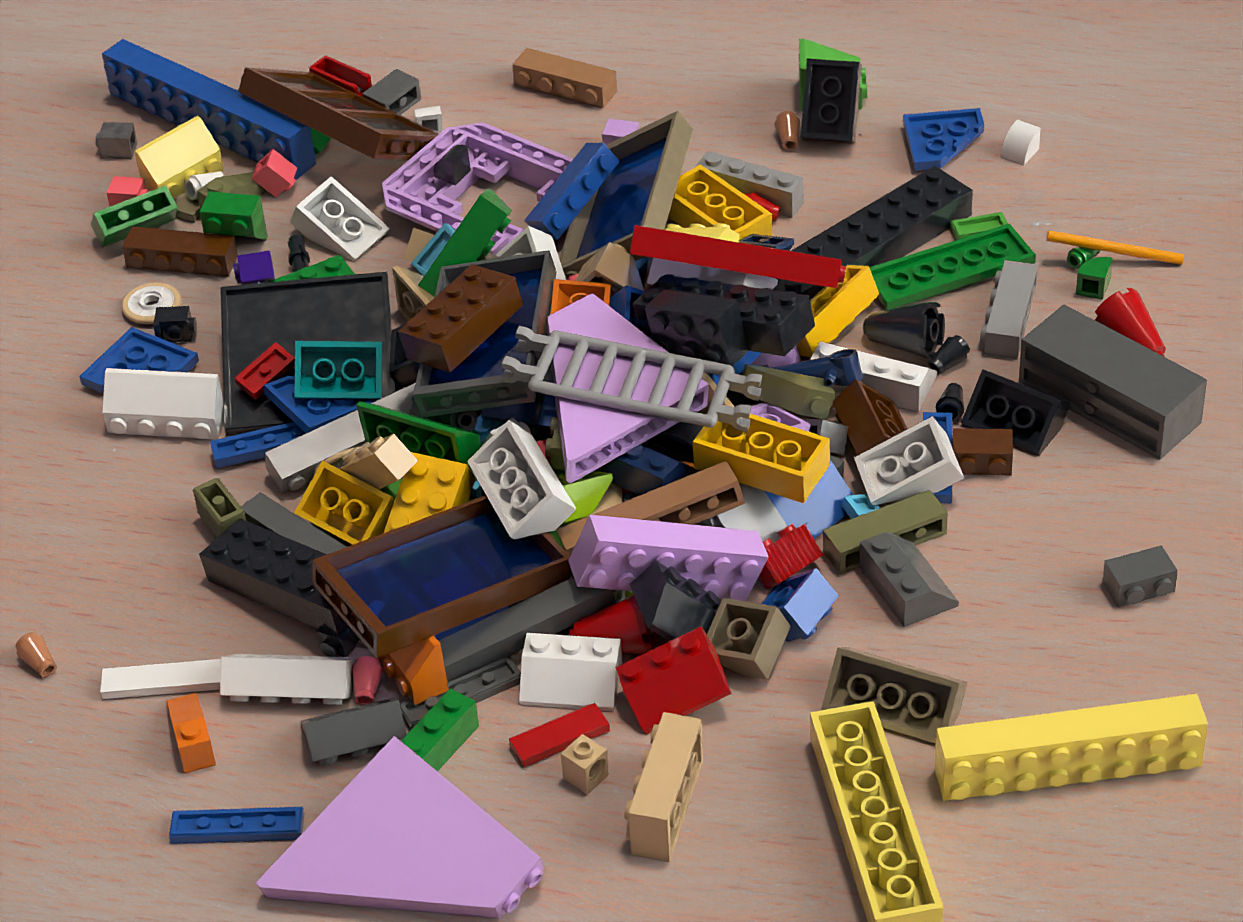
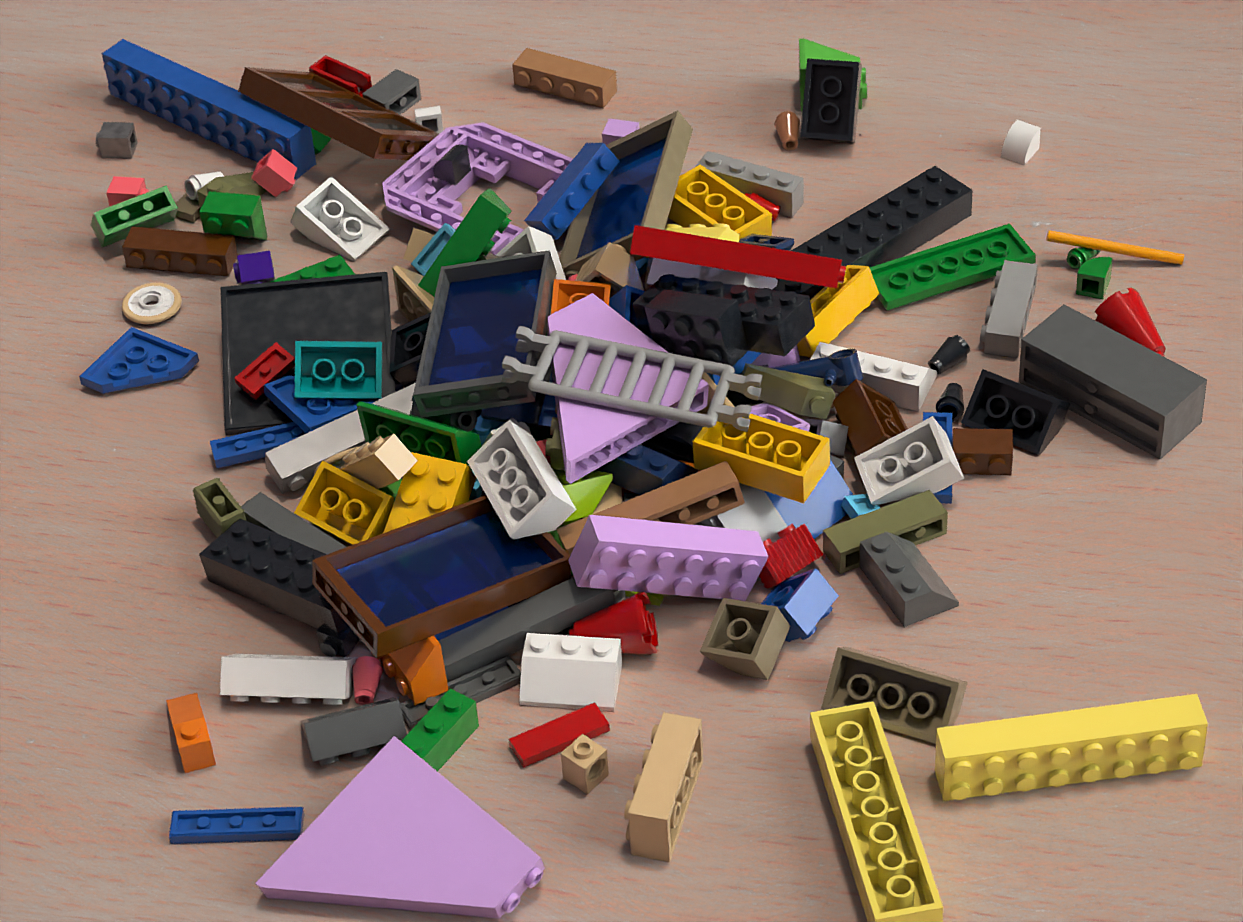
nougat cone [15,632,57,677] -> none
white tile [100,659,221,699] -> none
white slope [103,368,224,440] -> none
light yellow slope [135,116,224,199] -> none
black brick [153,306,197,342] -> none
black pin [287,235,310,272] -> none
reddish brown brick [398,264,523,373] -> none
red slope [616,627,732,735] -> none
black slope [630,561,721,641] -> none
black cone [863,302,945,359] -> none
blue plate [903,108,984,171] -> none
bright green tile [950,212,1008,240] -> none
dark grey brick [1102,545,1178,607] -> none

